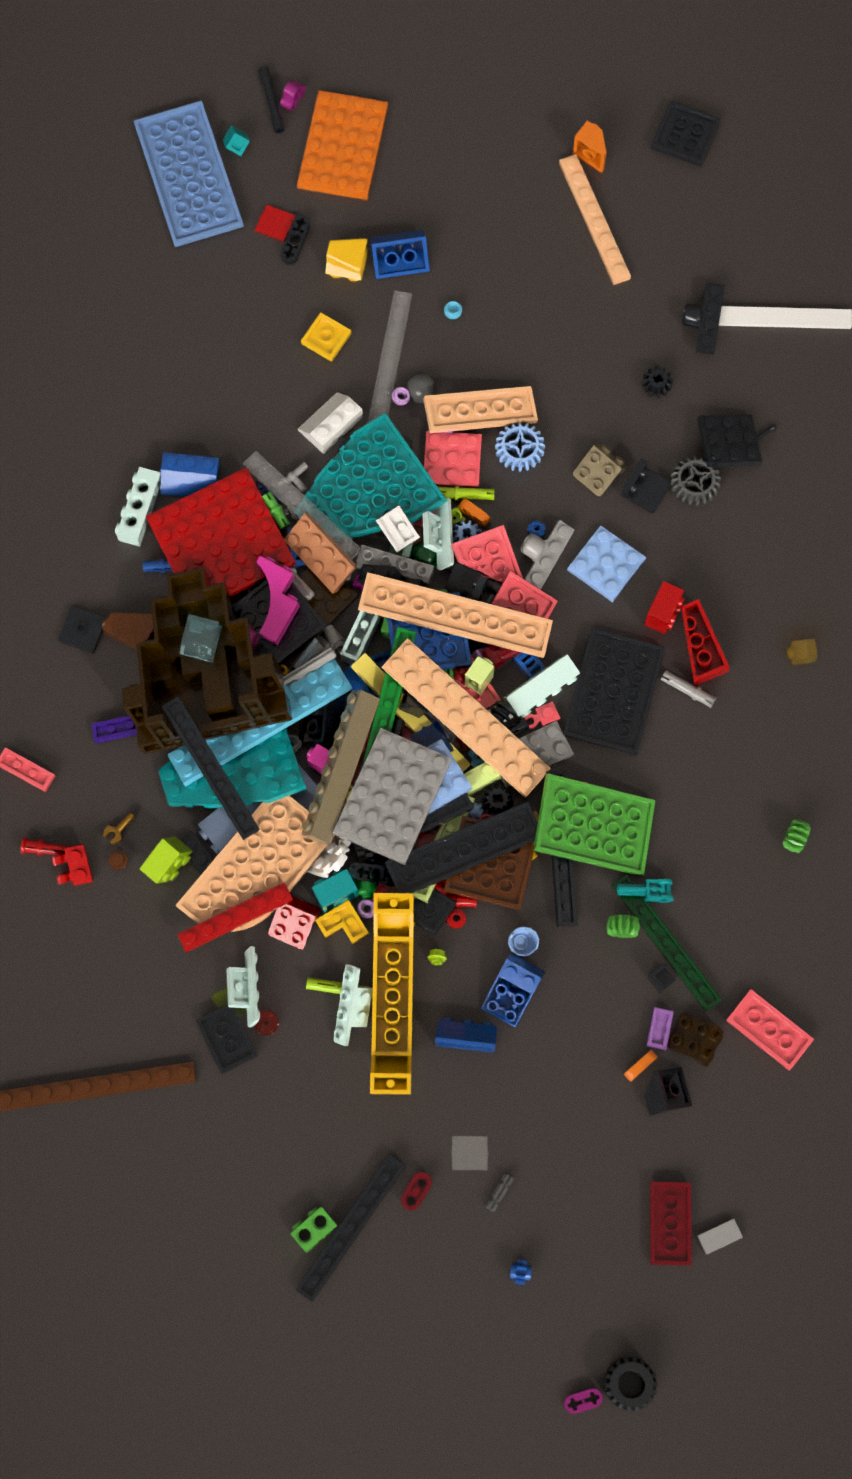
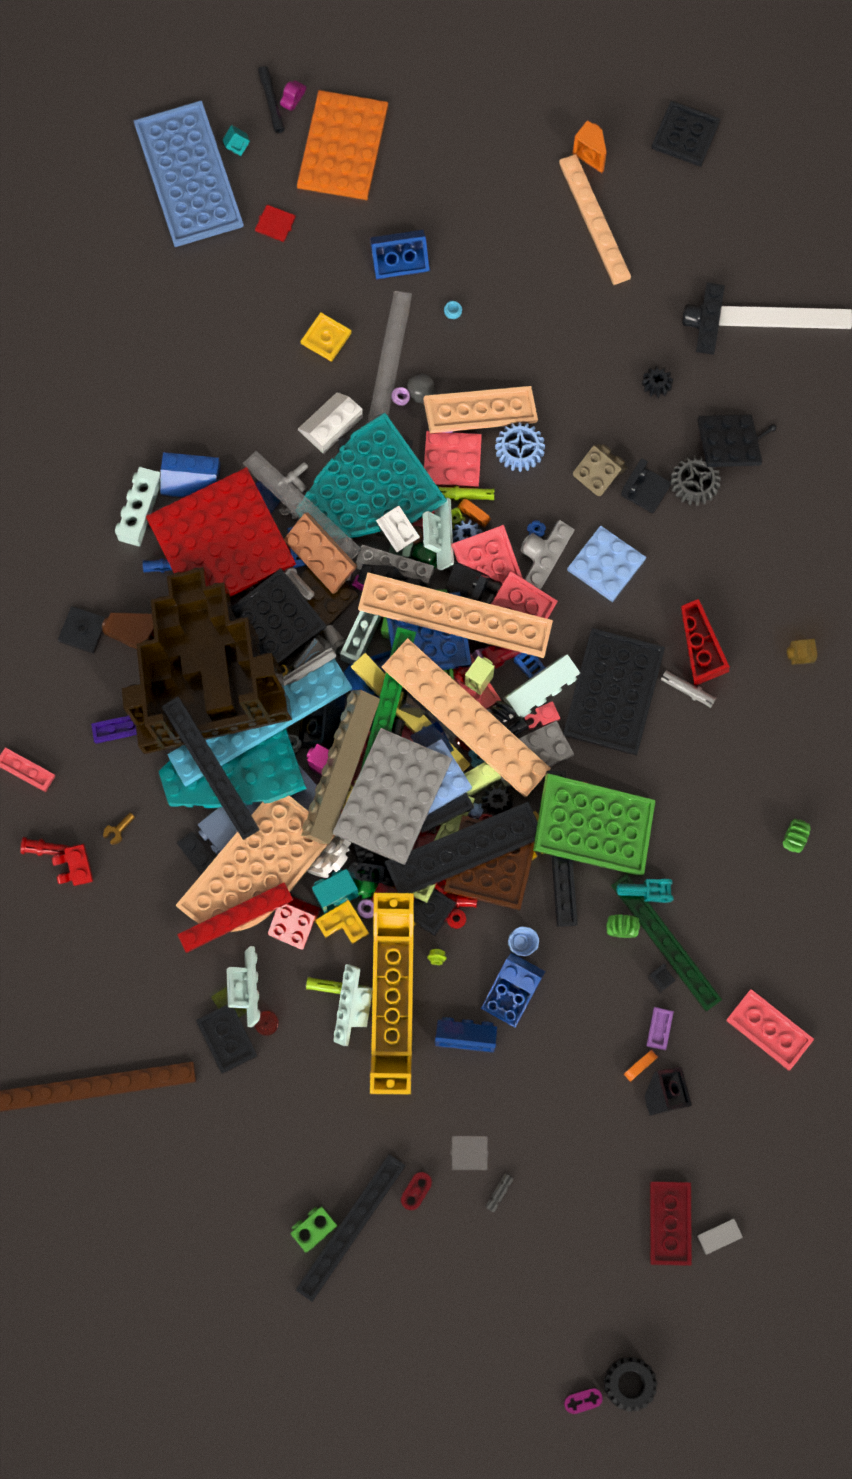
reddish brown plate [109,850,128,870] -> none
lime brick [140,836,192,884] -> none
clear light blue plate [180,614,222,663] -> none
dark pink arch [256,556,300,645] -> none
bright green pin [262,491,291,530] -> none
black beam [281,215,310,265] -> none
yellow piece [326,238,369,282] -> none
blue gear [510,1259,532,1285] -> none
red brick [644,581,685,634] -> none
dark brown bracket [667,1012,724,1067] -> none

